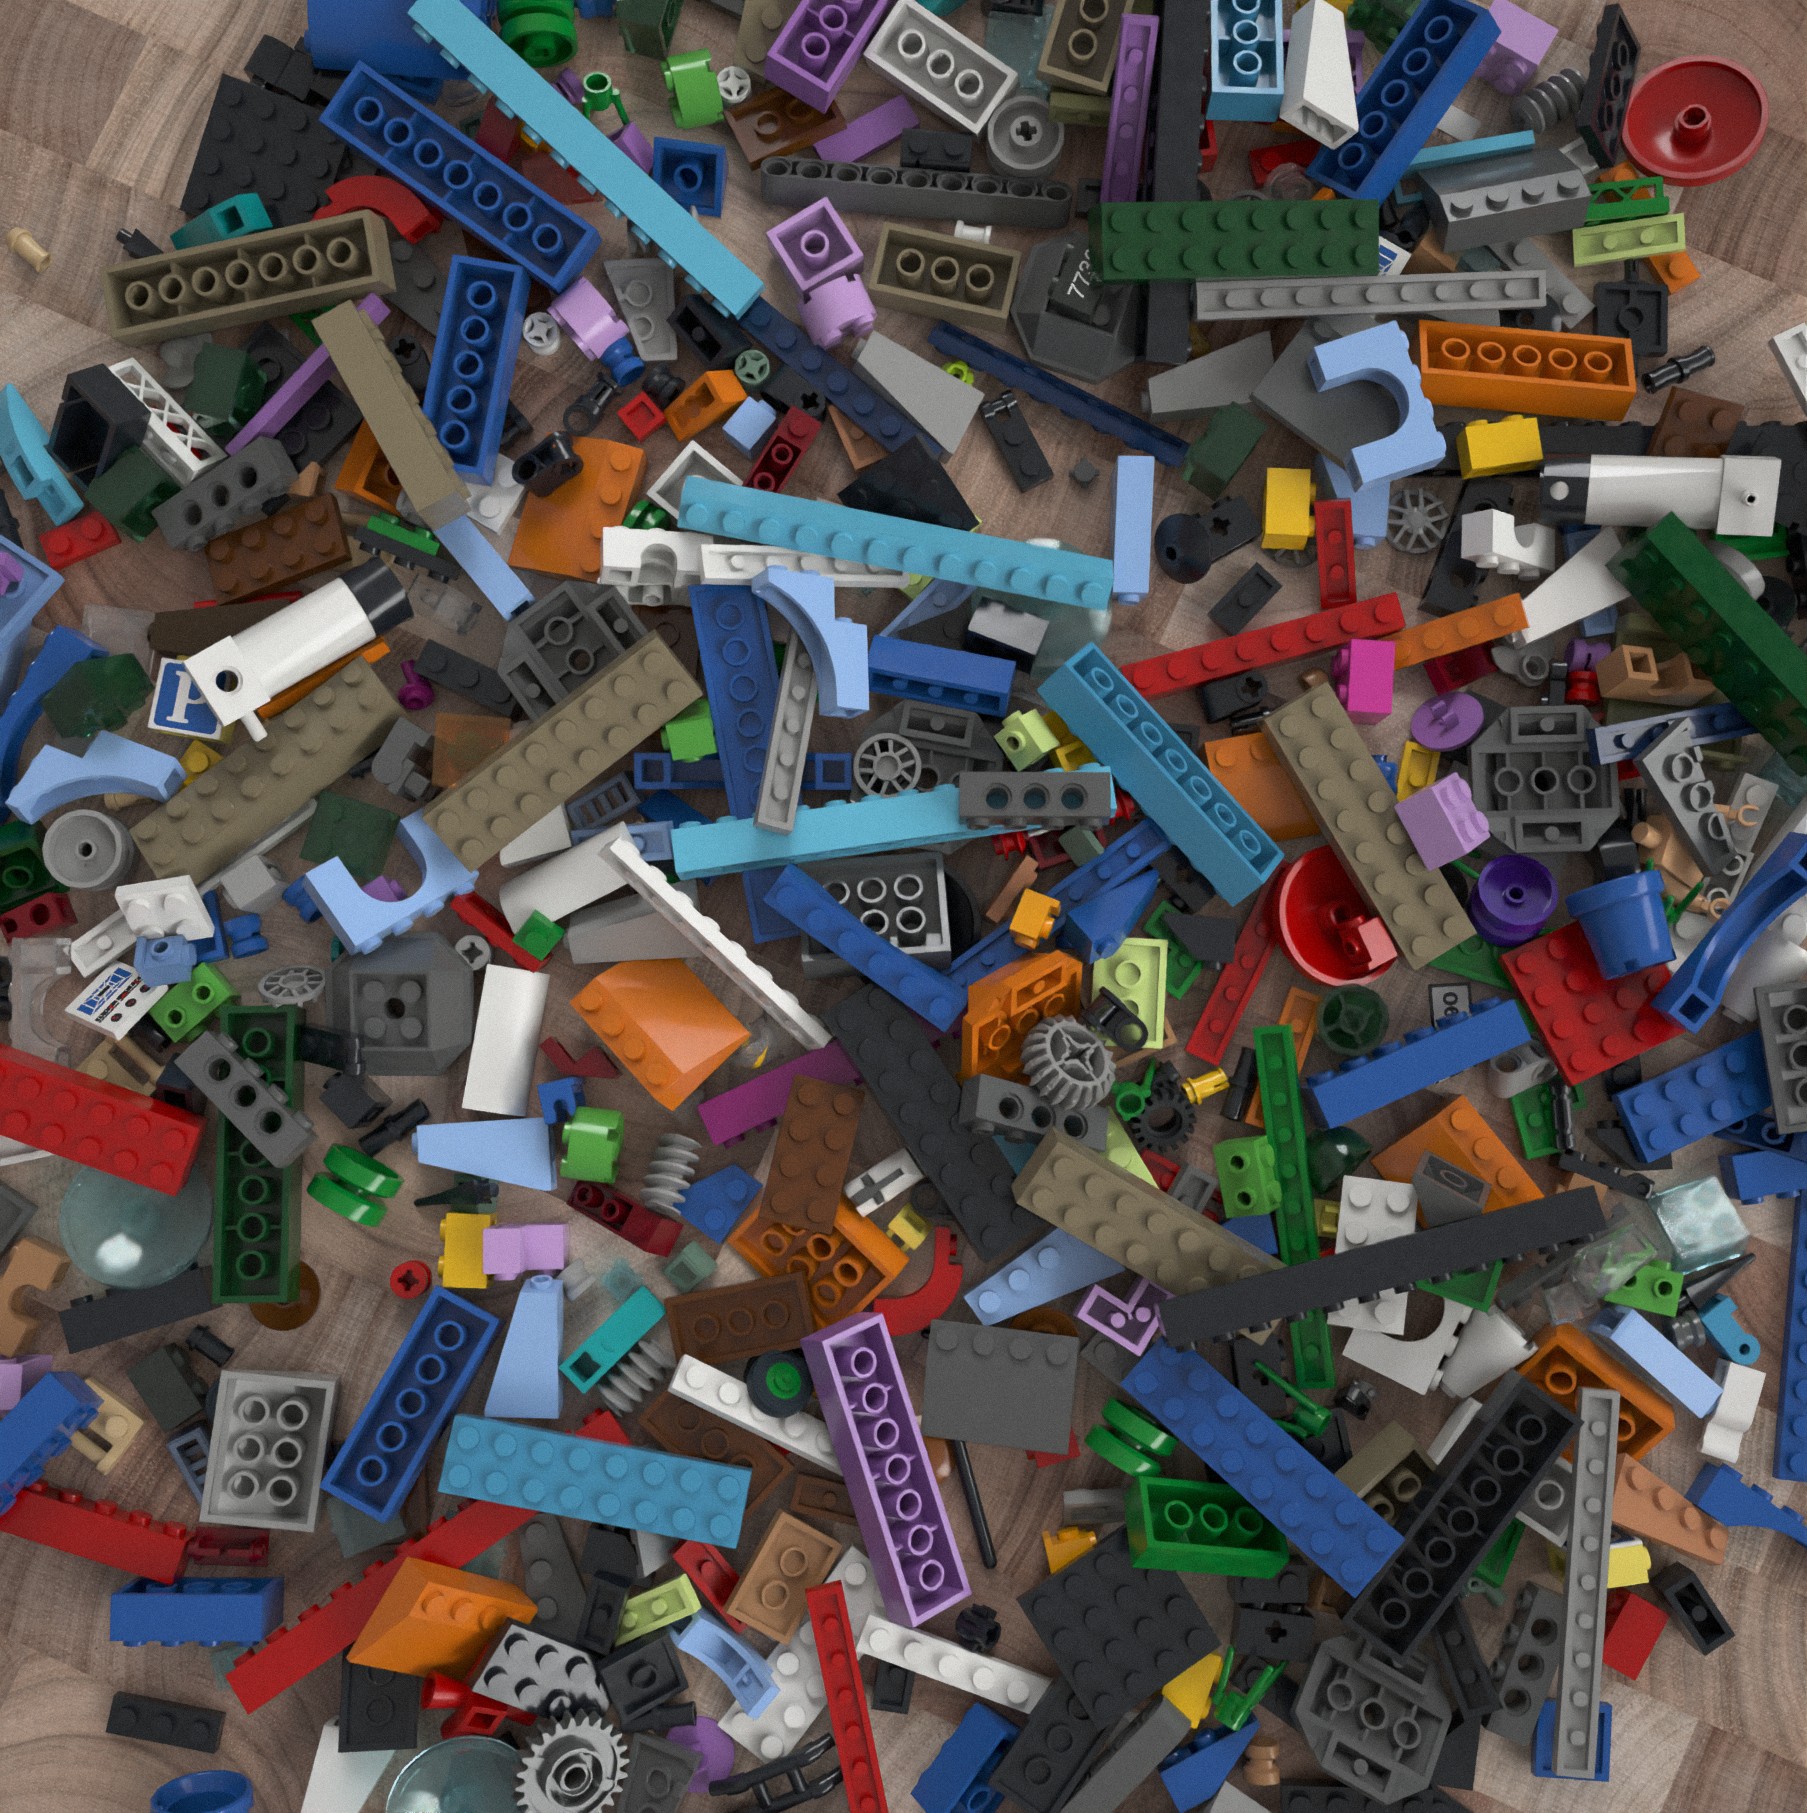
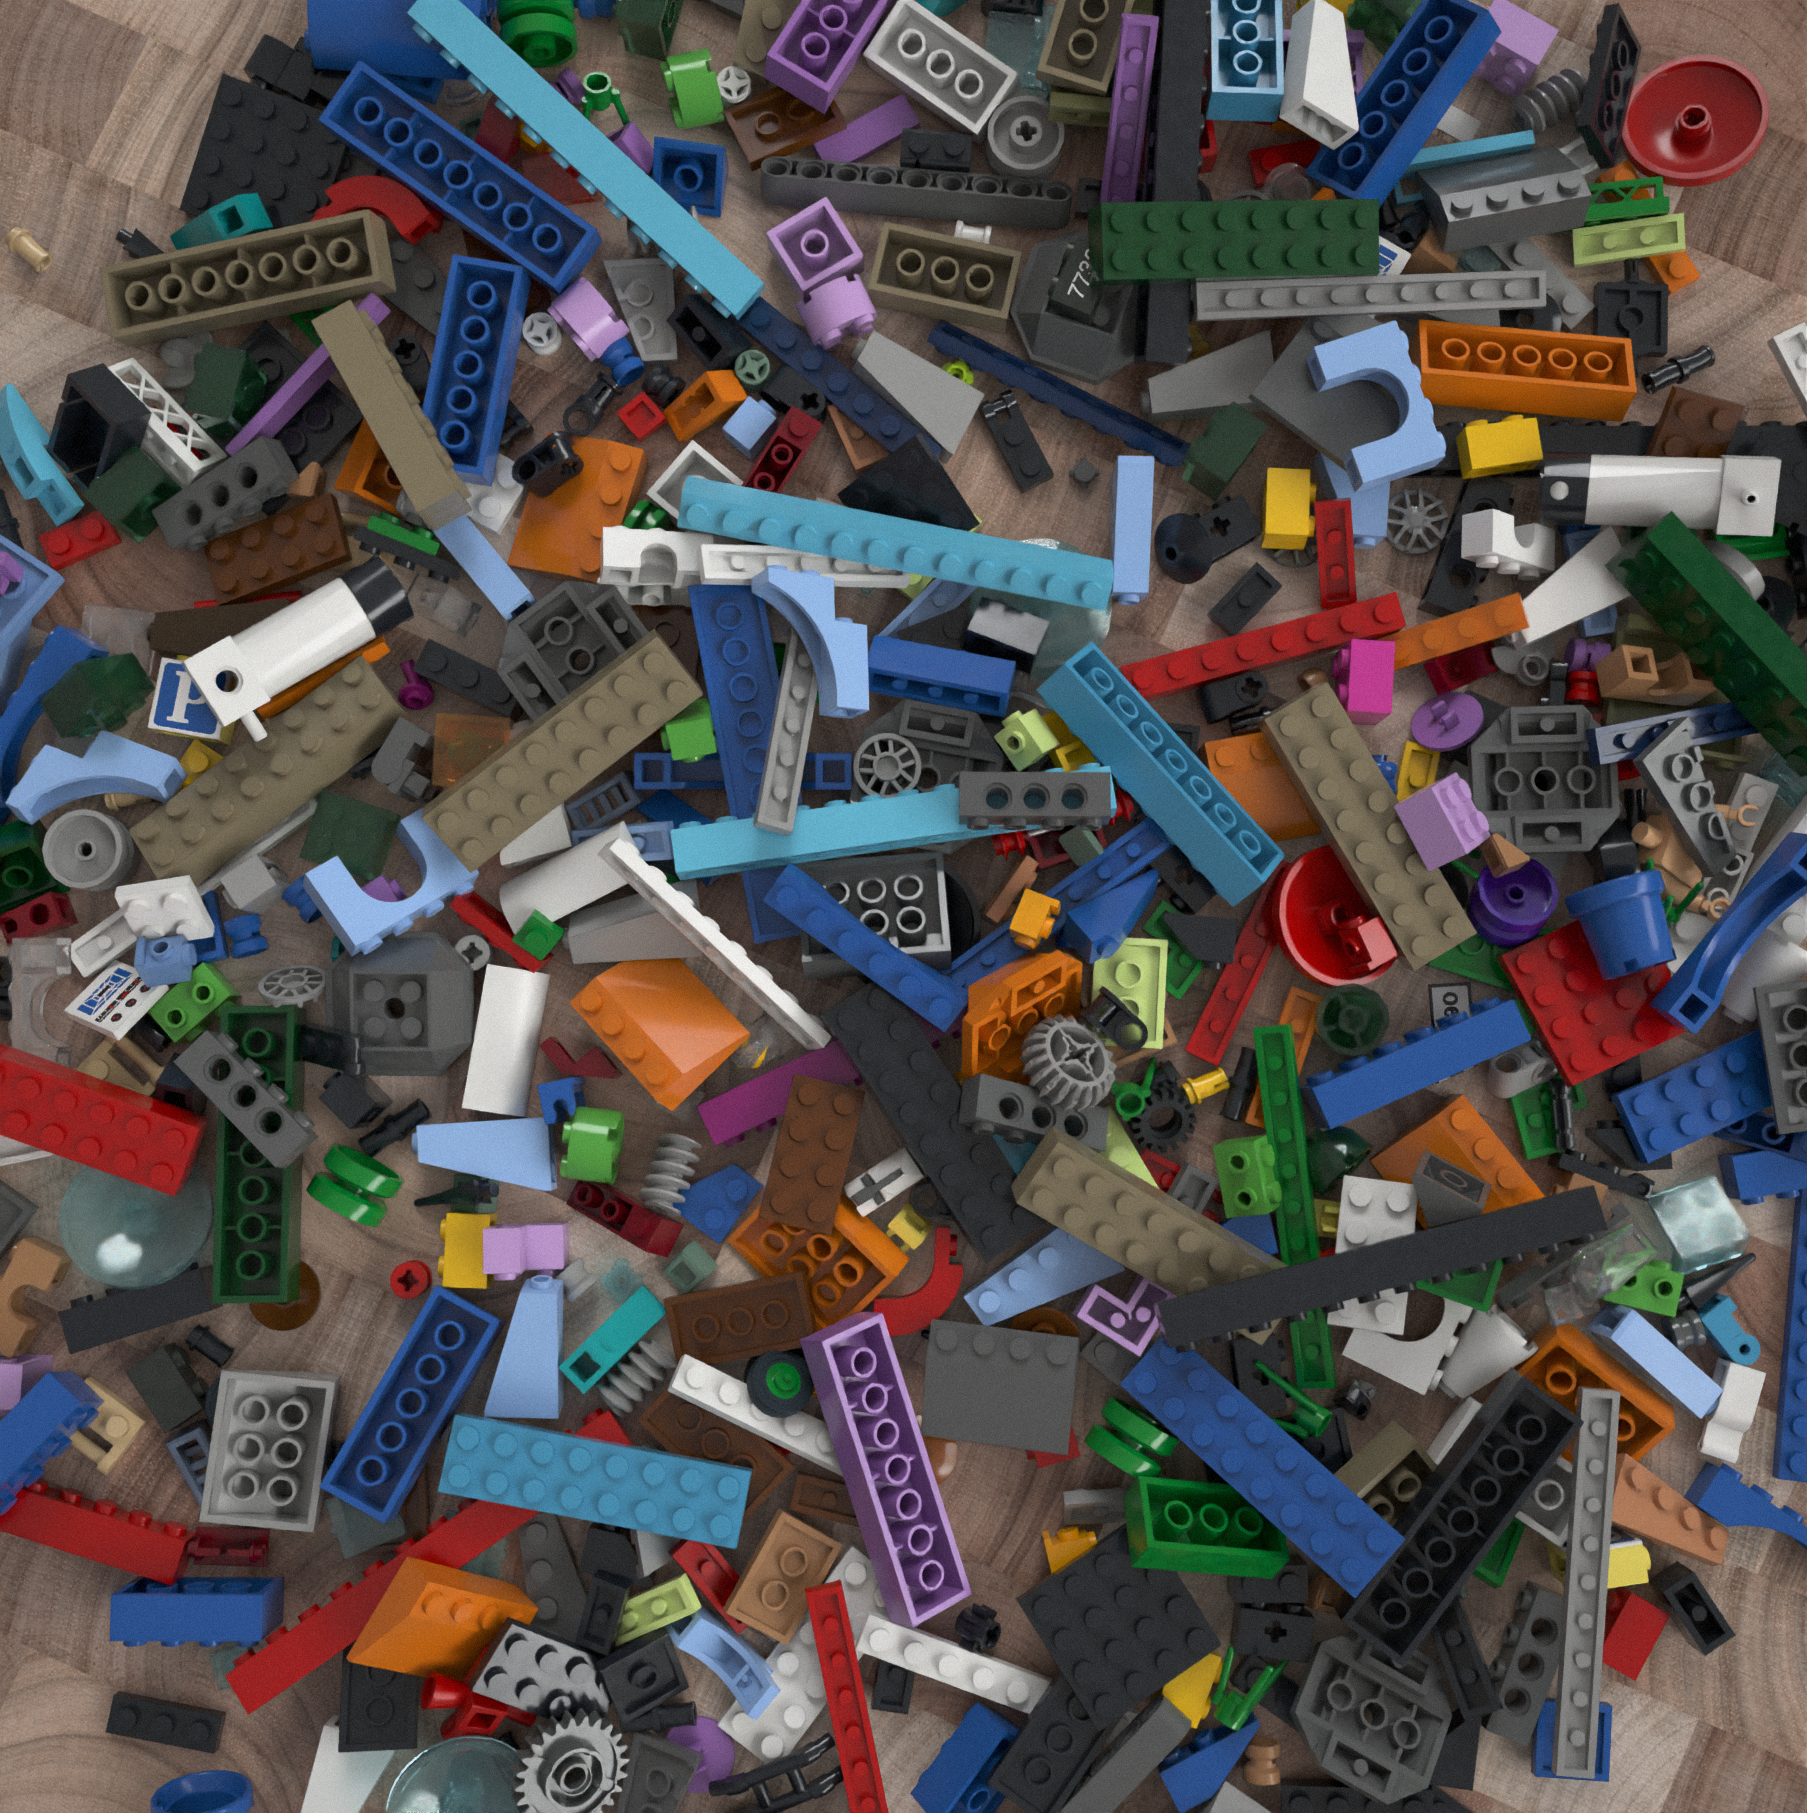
black piece [949,1439,997,1569] -> none
sand green arm [1461,1574,1508,1608] -> none
none -> medium nougat slope [1480,833,1530,879]

